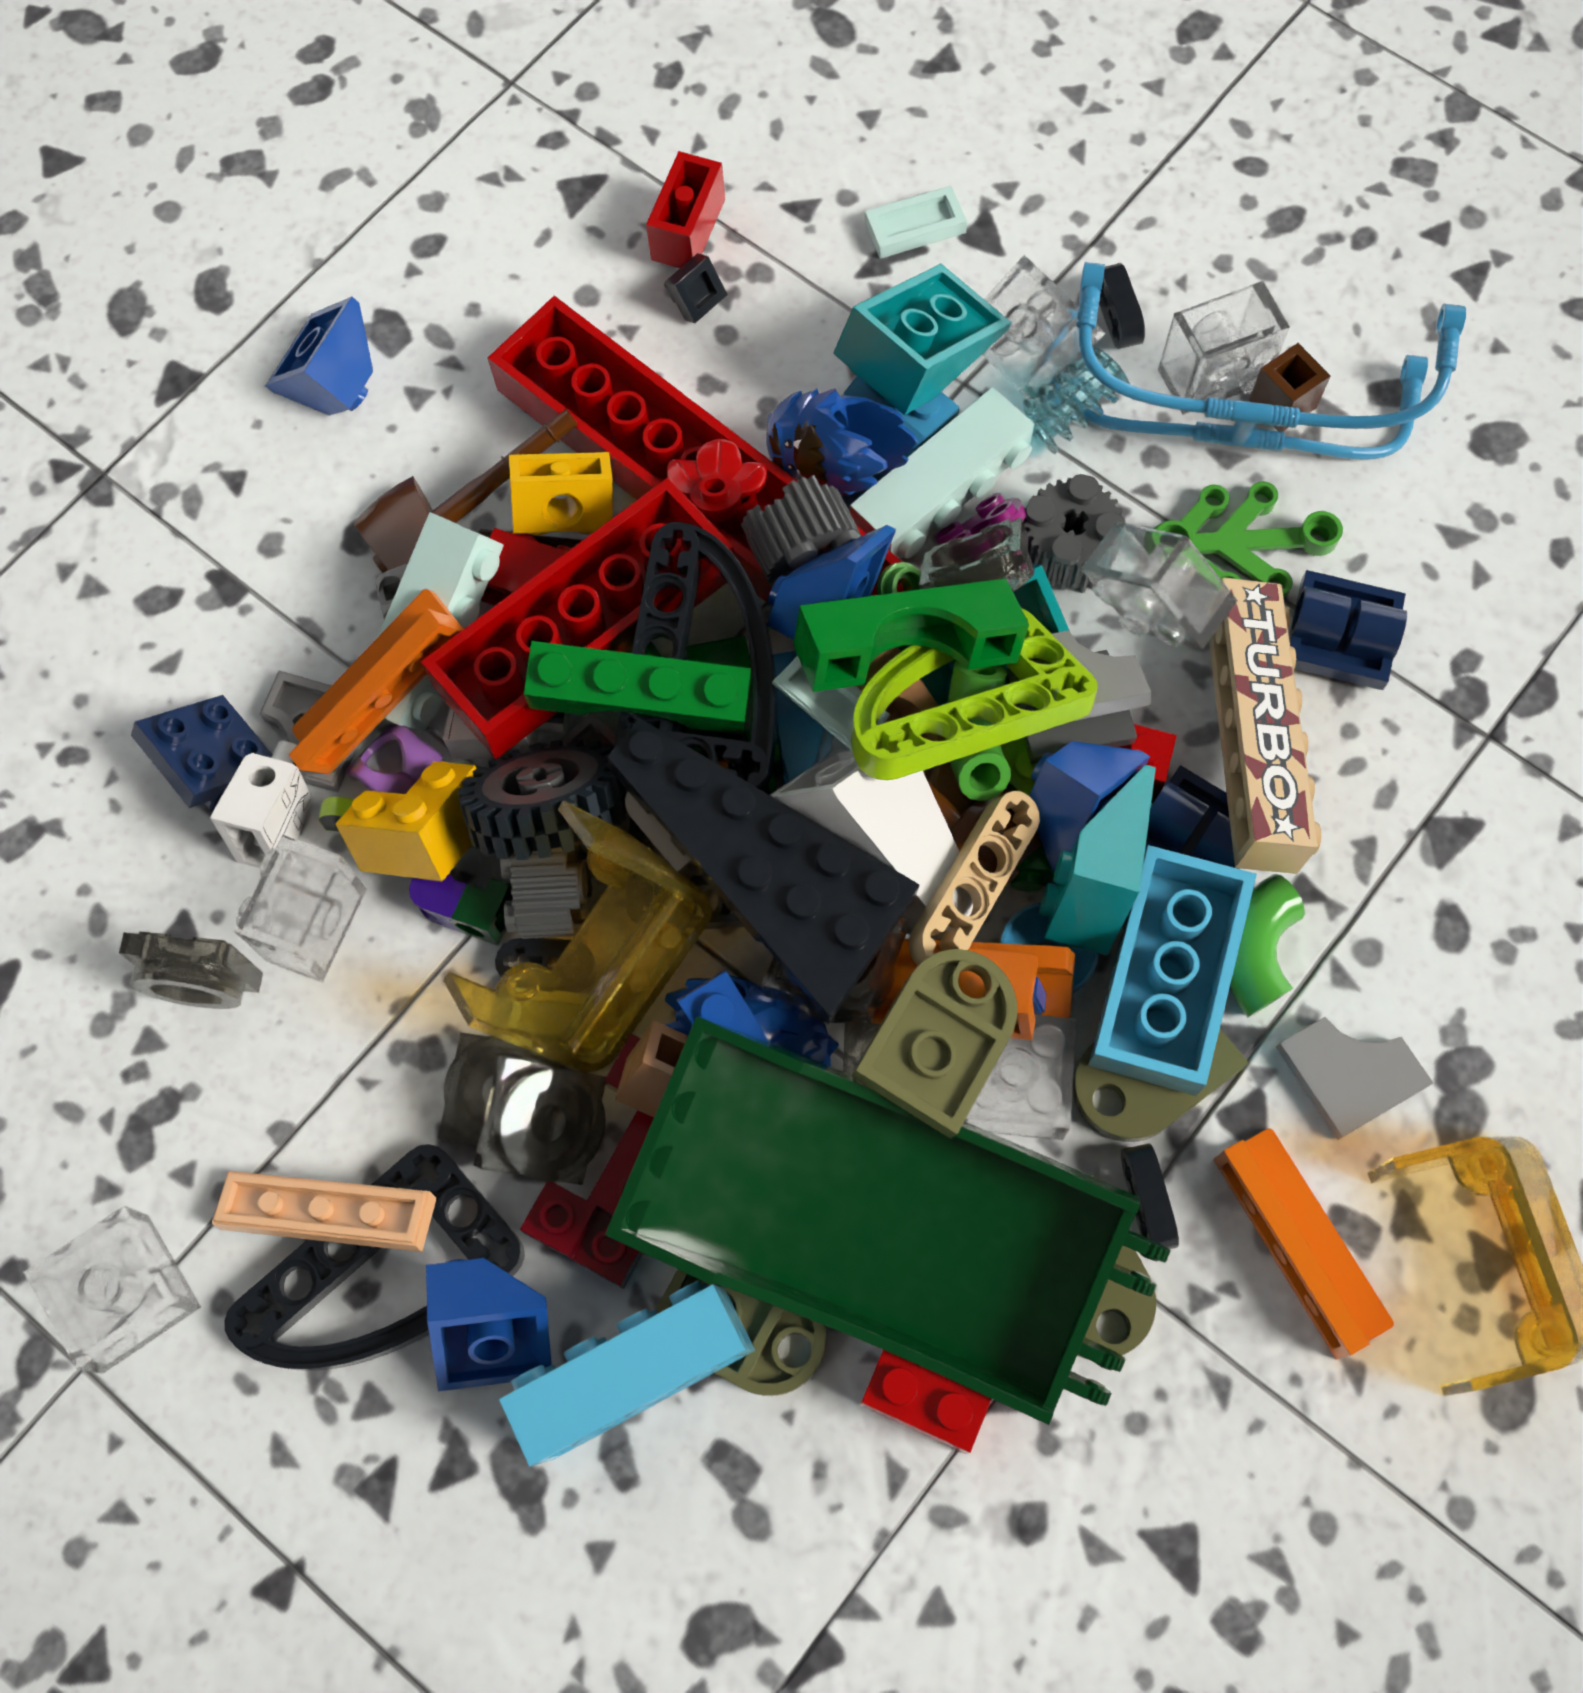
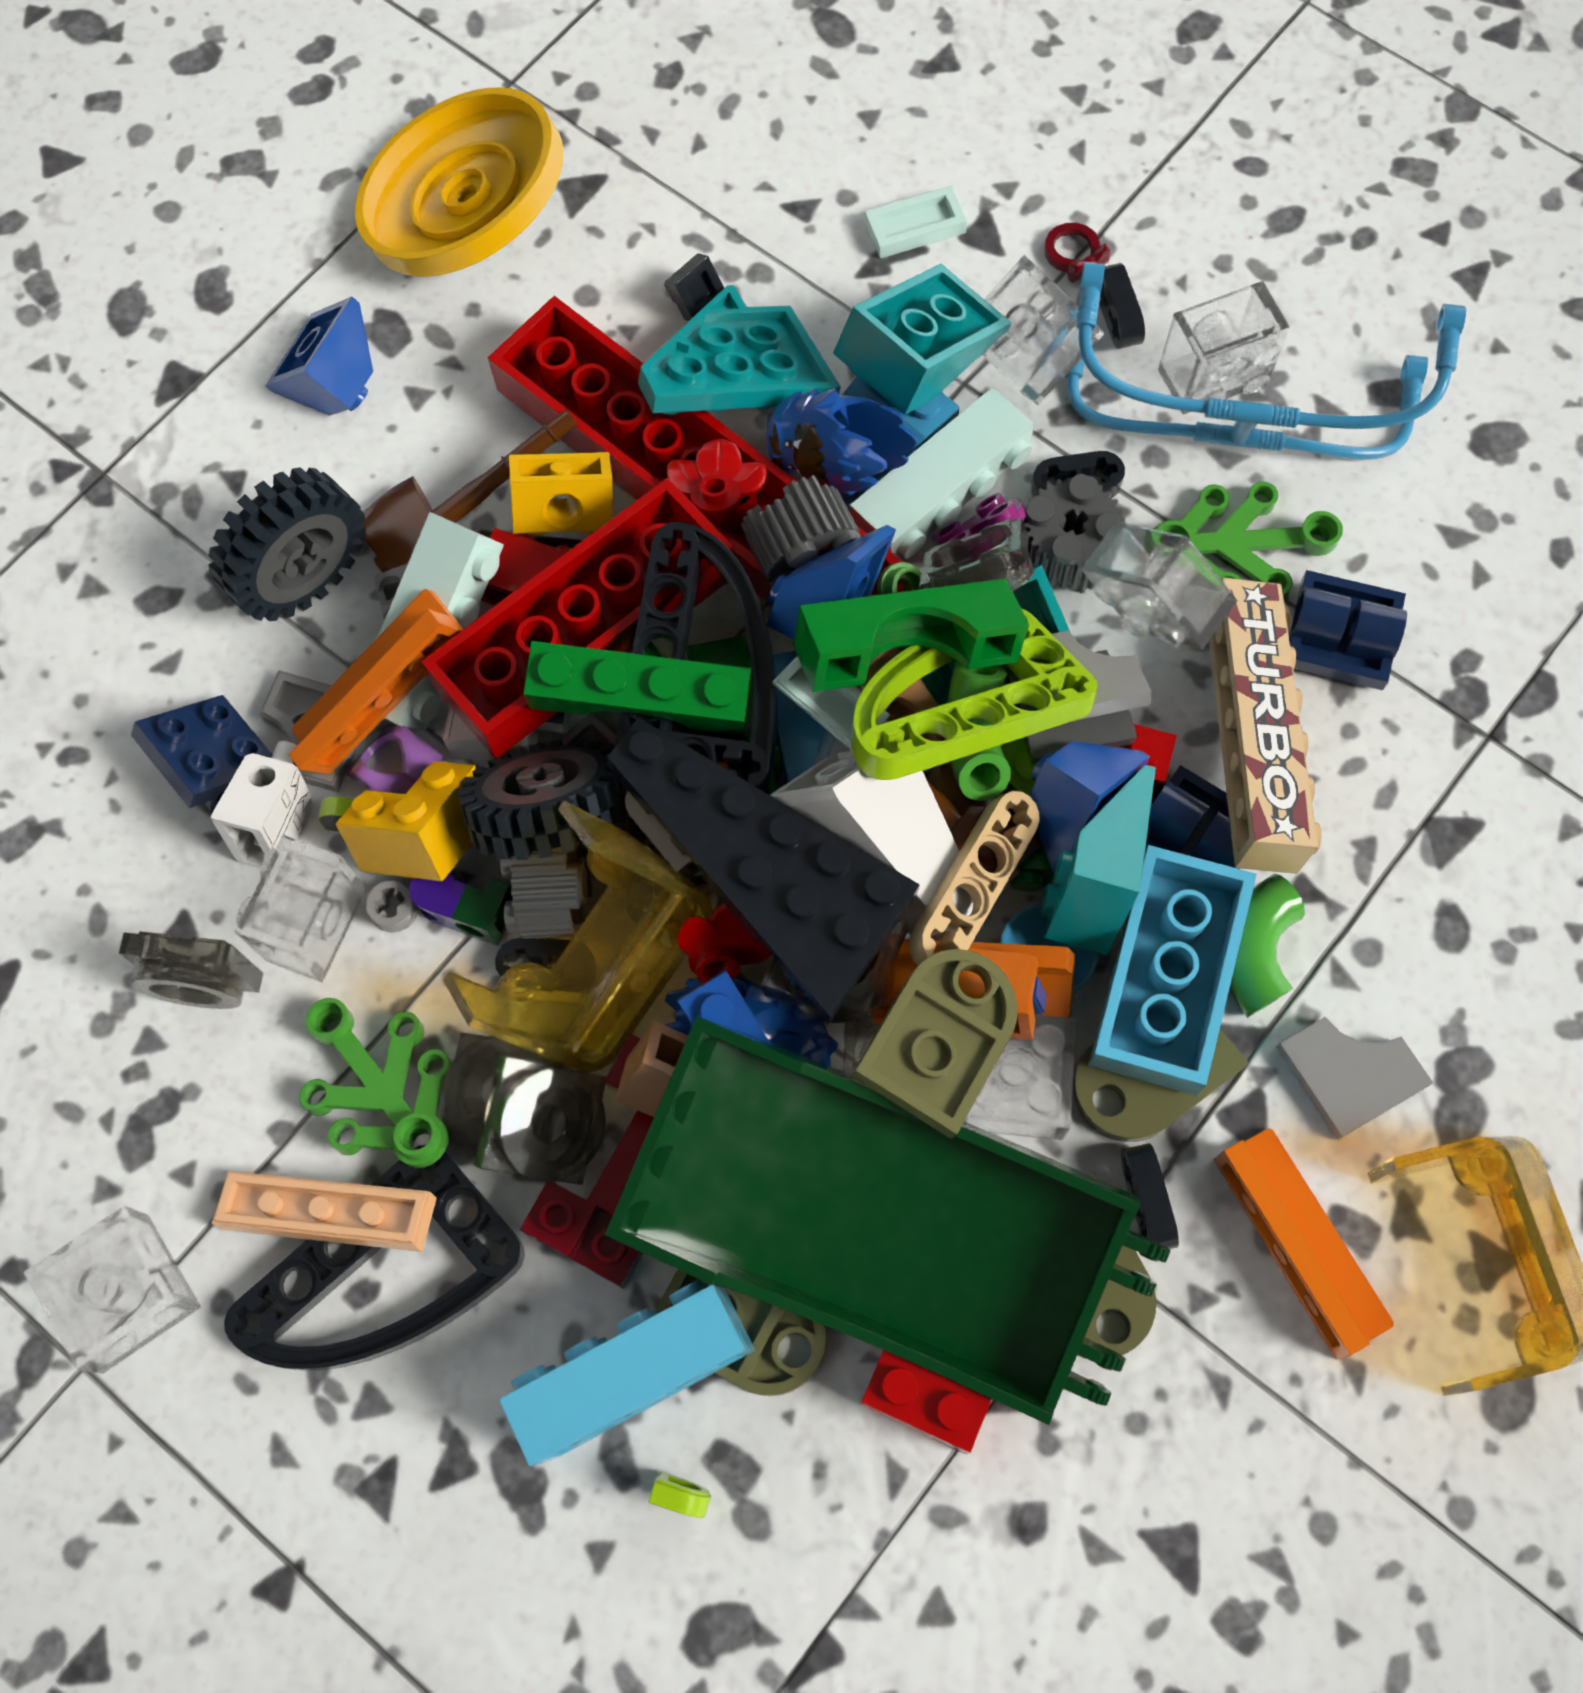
blue slope [426,1258,552,1392] -> none
red brick [646,151,725,268] -> none
clear light blue piece [1023,346,1130,455] -> none
reddish brown brick [1249,342,1331,432] -> none
none -> black wheel [208,467,366,621]
none -> bright green plant [299,998,454,1168]
none -> yellow container [355,87,563,277]
none -> light grey bush [366,880,418,933]
none -> teal wing [638,285,841,414]
none -> lime tile [648,1472,711,1518]
none -> red plate [677,903,772,983]
none -> black beam [1031,451,1125,499]
none -> dark red piece [1044,222,1111,283]

